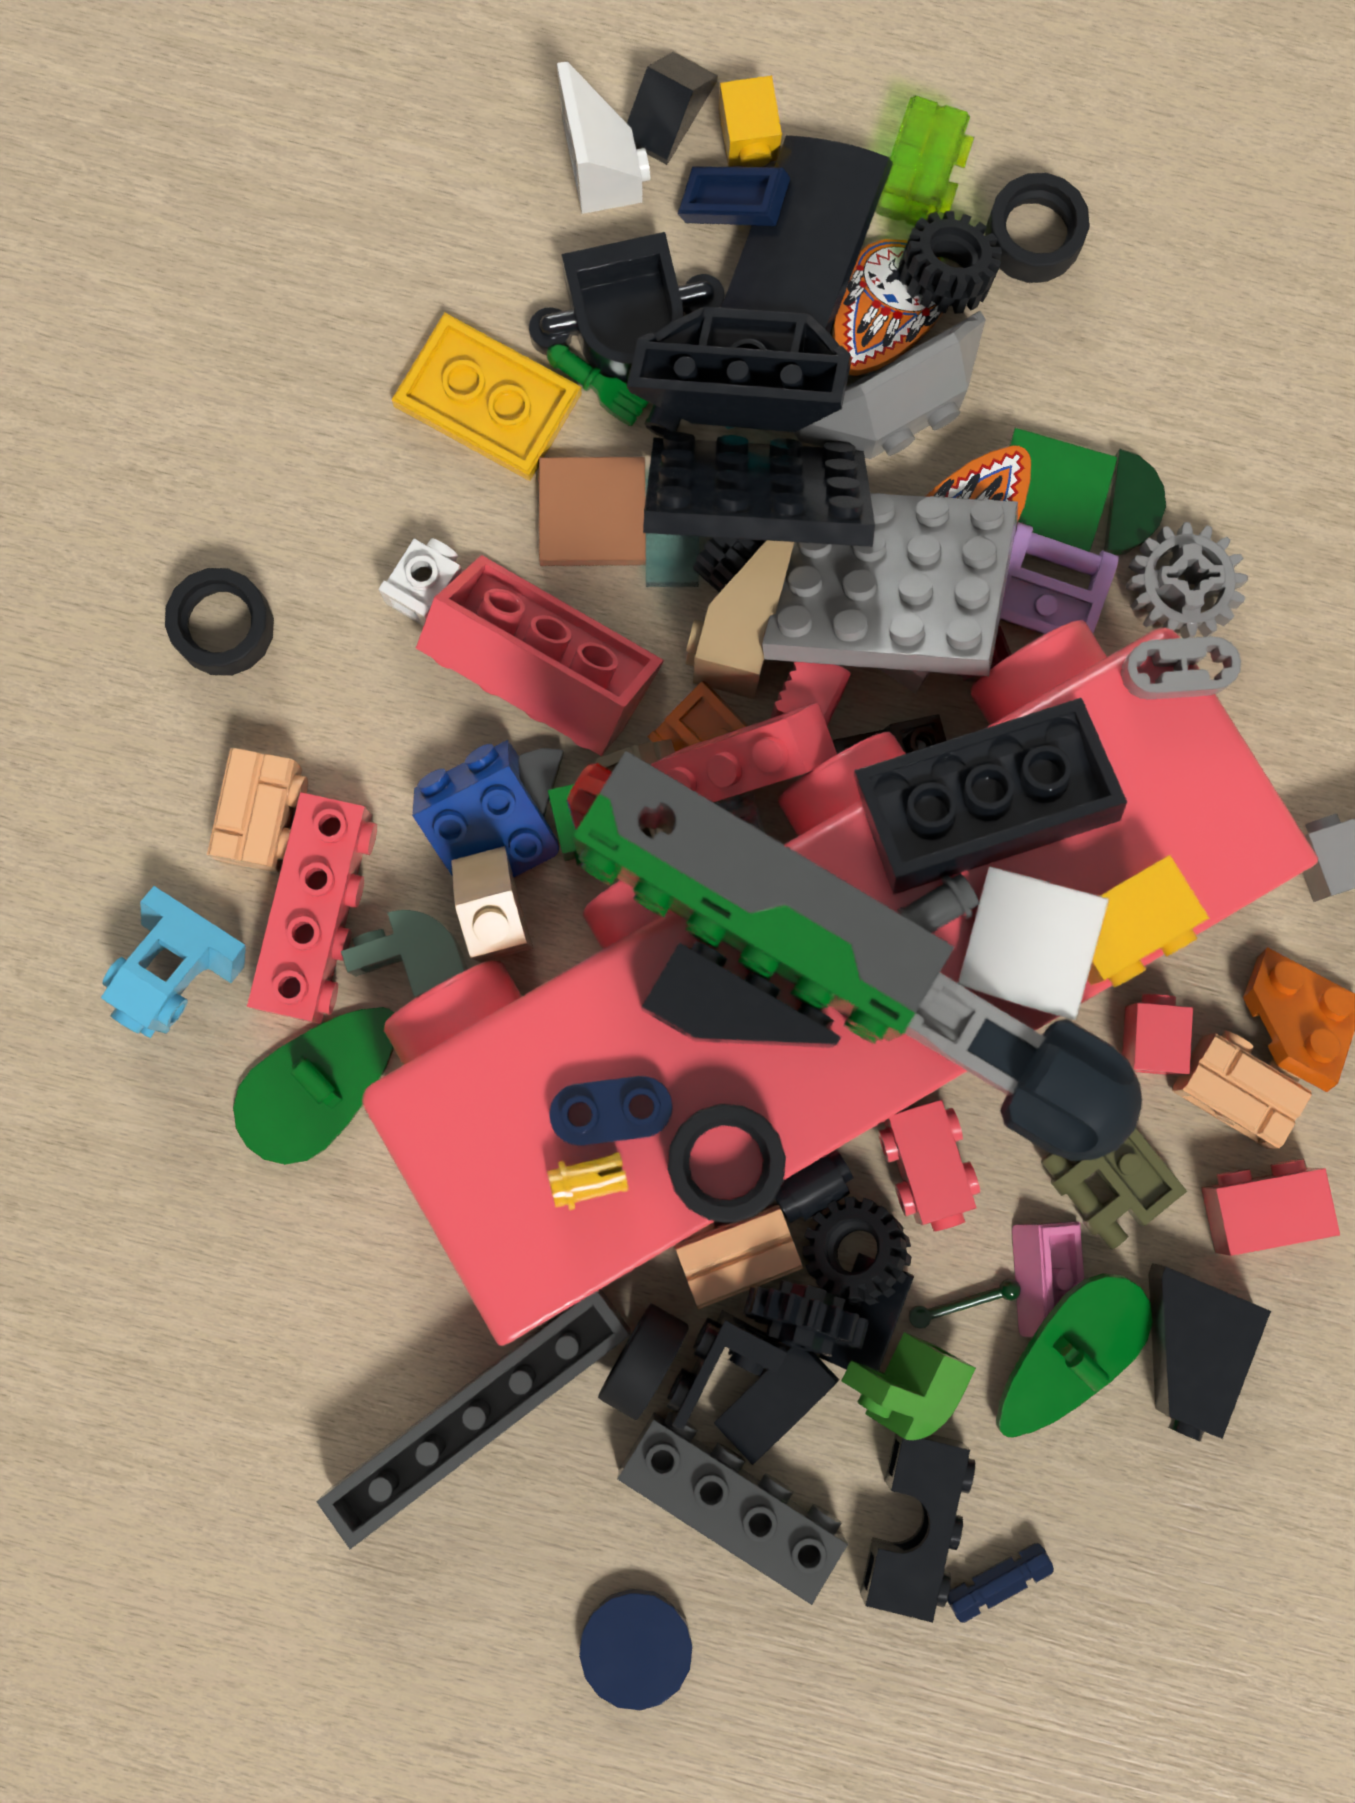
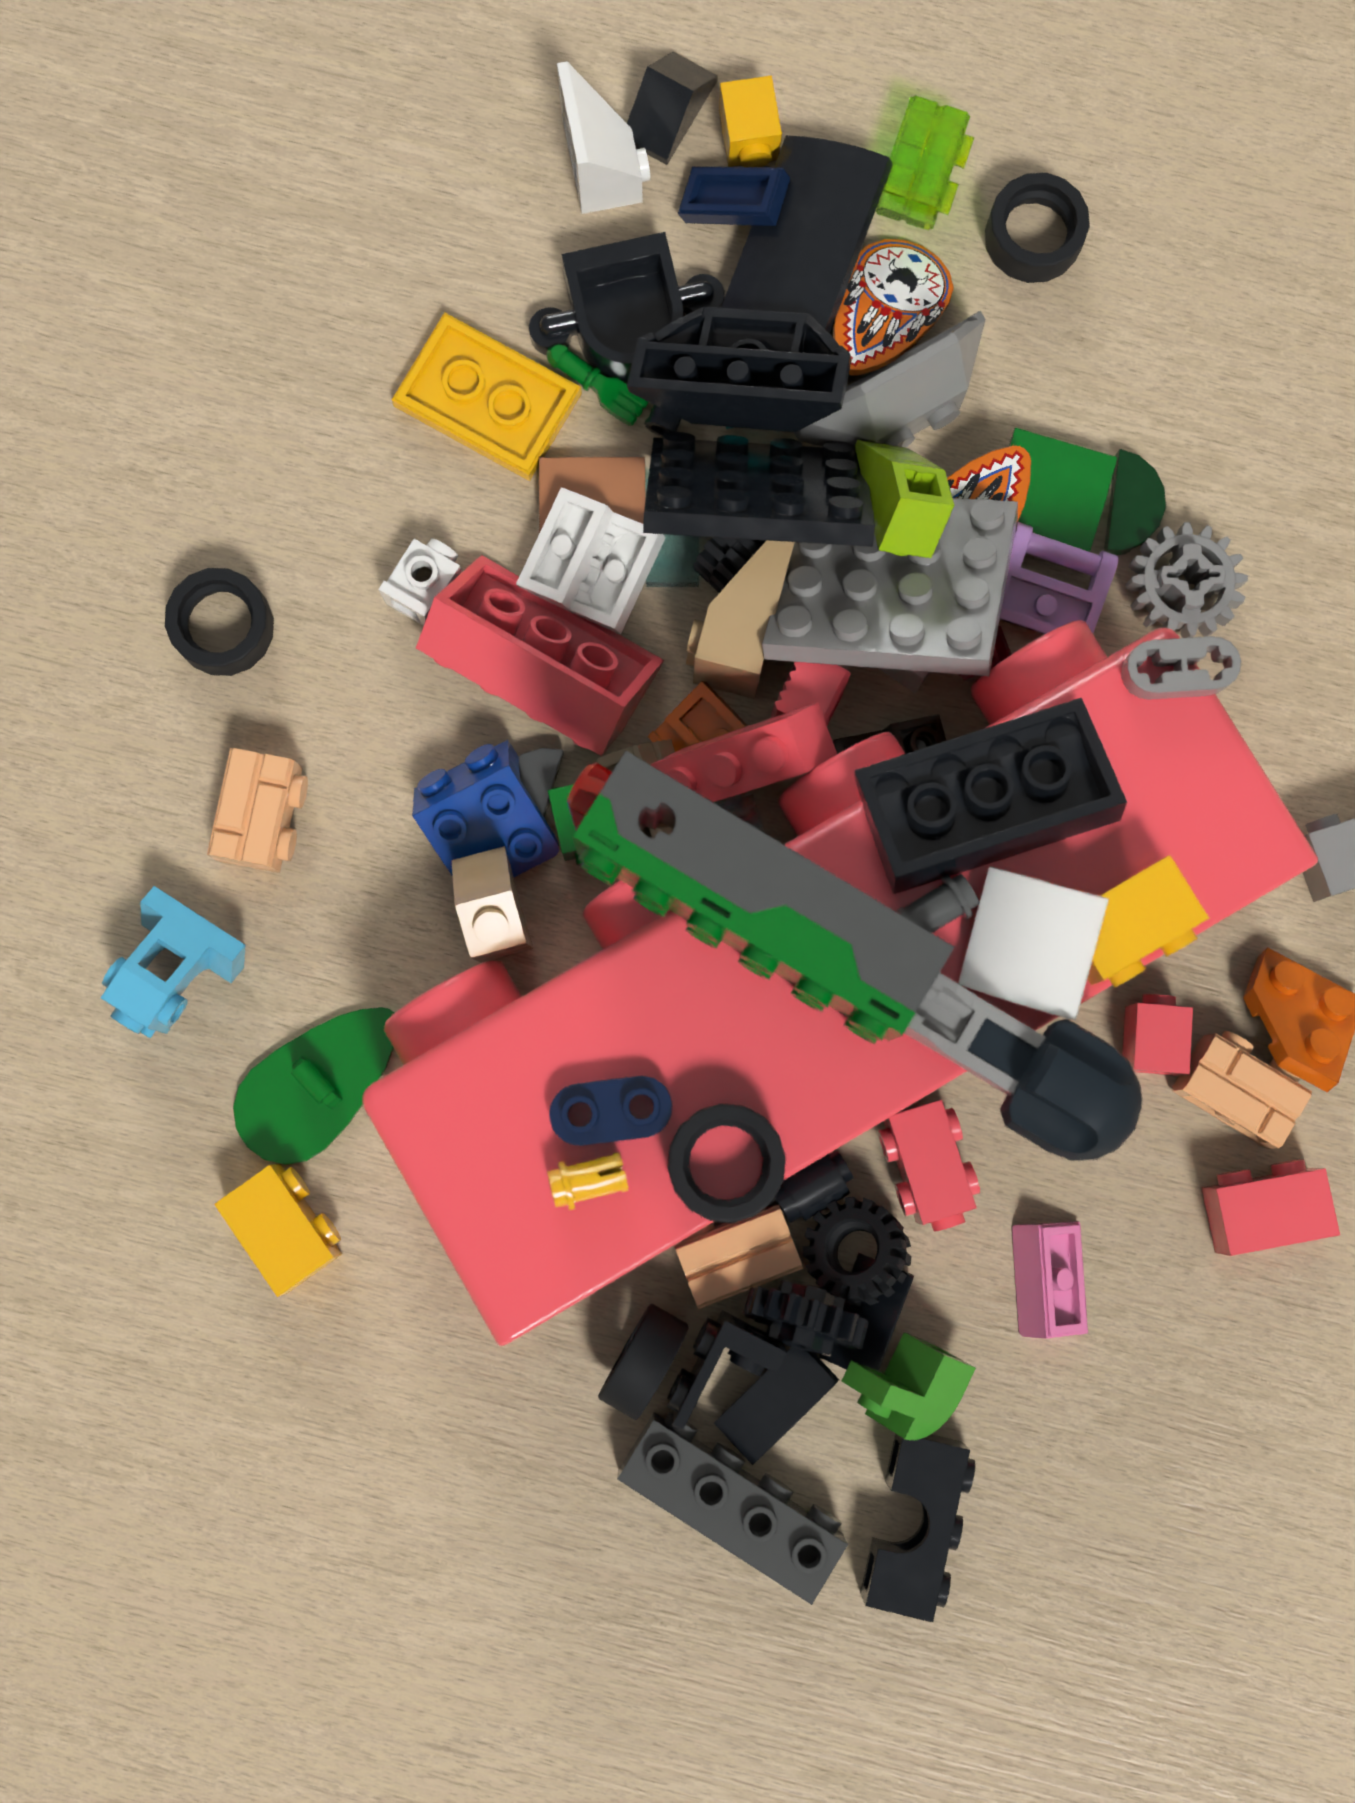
coral brick [247,792,377,1024] -> none
dark grey brick [316,1289,631,1549] -> none
sand green brick [341,910,468,998] -> none
dark blue tile [579,1589,693,1711] -> none
black slope [642,941,841,1048] -> none
black tyre [898,211,1002,314] -> none
dark green hinge [908,1279,1021,1329] -> none
dark blue axle [947,1543,1054,1623] -> none
green shield [996,1273,1153,1438] -> none
olive plate [1041,1128,1187,1250] -> none
black slope [1148,1263,1271,1442] -> none
none -> yellow brick [214,1164,342,1298]
none -> white slope [516,487,666,634]
none -> lime slope [855,440,954,558]

